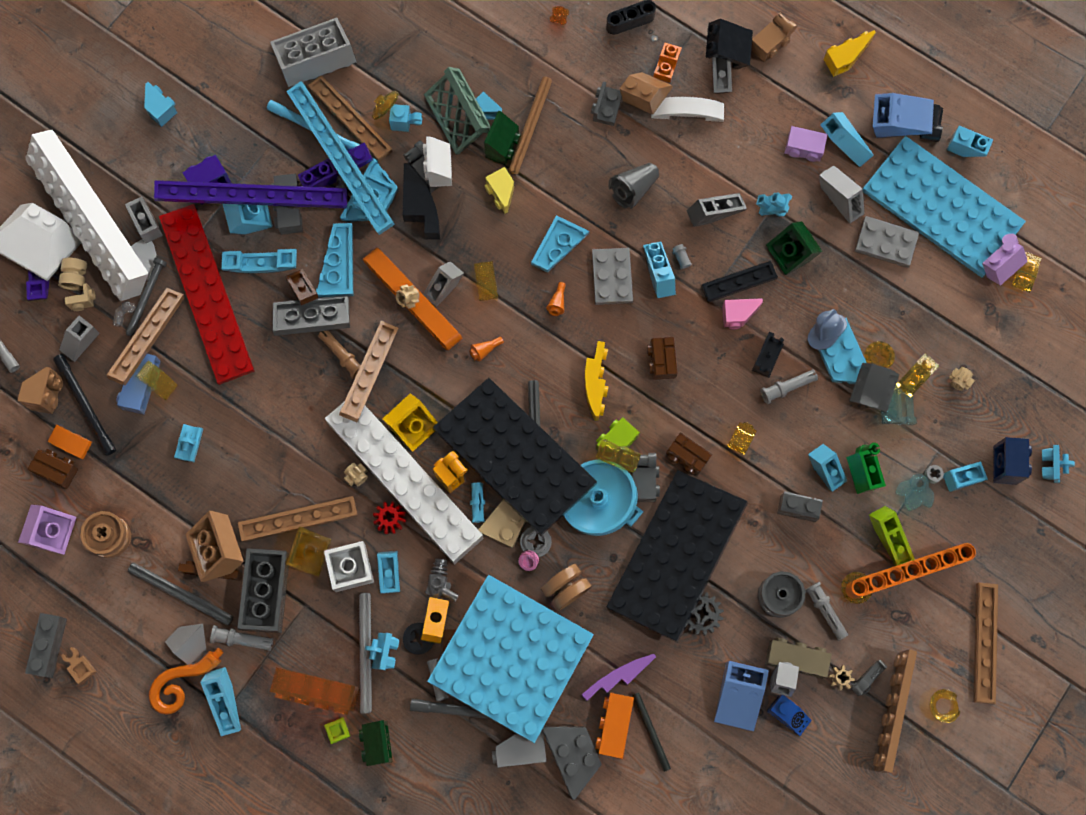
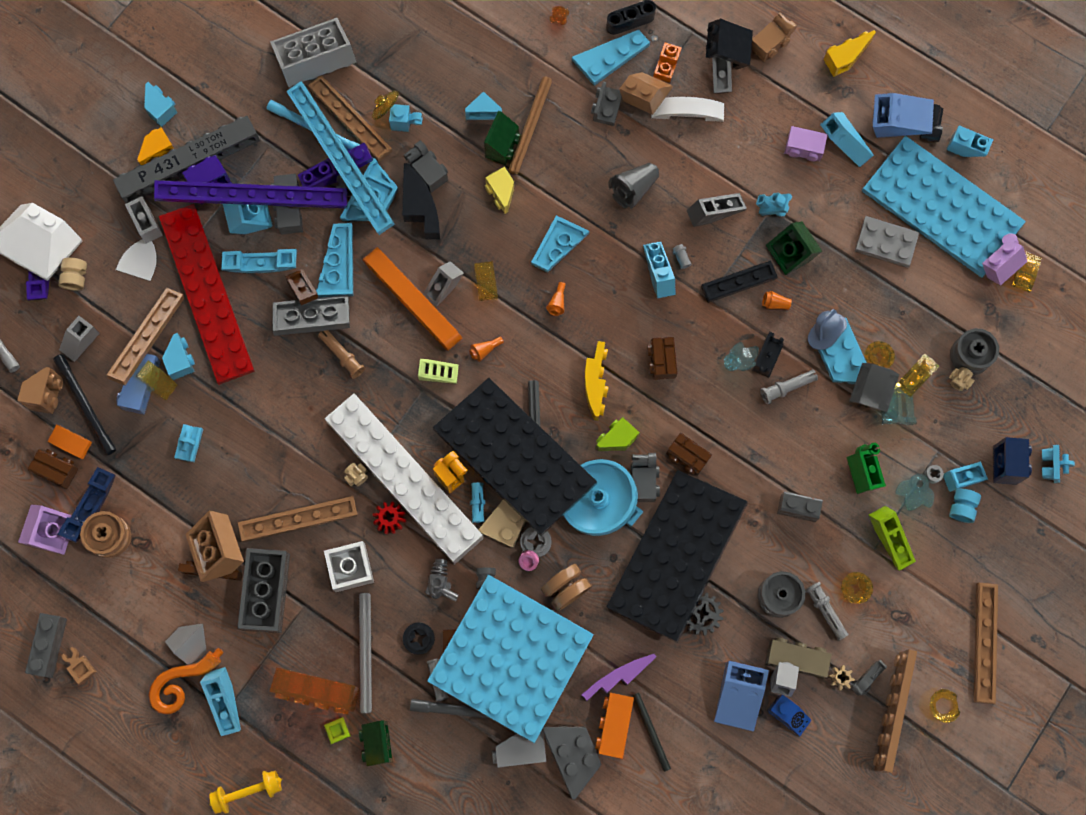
white brick [26,130,149,301] -> none
tan bracket [65,283,96,311] -> none
clear arm [113,301,135,327] -> none
dark grey bar [126,258,167,336] -> none
dark grey axle [128,563,234,625] -> none
light grey pin [210,625,273,651] -> none
clear yellow slope [286,527,331,577] -> none
medium nougat plate [339,321,398,423] -> none
medium azure hips [365,633,399,670] -> none
medium azure slope [377,551,400,593] -> none
yellow slope [382,393,438,452] -> none
tan gear [396,284,419,309] -> none
light orange piece [421,597,449,644] -> none
white slope [423,137,452,187] -> none
sand green fence [424,67,491,154] -> none
light grey plate [592,248,633,305] -> none
clear yellow slope [596,439,641,472] -> none
bright pink slope [722,299,763,330] -> none
clear yellow brick [727,422,757,454] -> none
medium azure slope [808,444,847,492] -> none
light grey slope [819,166,865,223] -> none
orange beam [845,543,976,599] -> none
none -> dark blue slope [58,467,115,543]
none -> dark grey brick [113,116,260,204]
none -> light orange slope [137,127,174,165]
none -> medium azure slope [162,333,195,380]
none -> yellow piece [209,771,282,814]
none -> yellowish green slope [418,359,459,384]
none -> dark grey wheel [476,568,496,590]
none -> medium azure wing [572,30,650,86]
none -> clear light blue plate [724,342,759,371]
none -> orange cone [762,291,792,310]
none -> medium azure wheel [949,488,981,523]
none -> dark grey wheel [950,328,999,376]

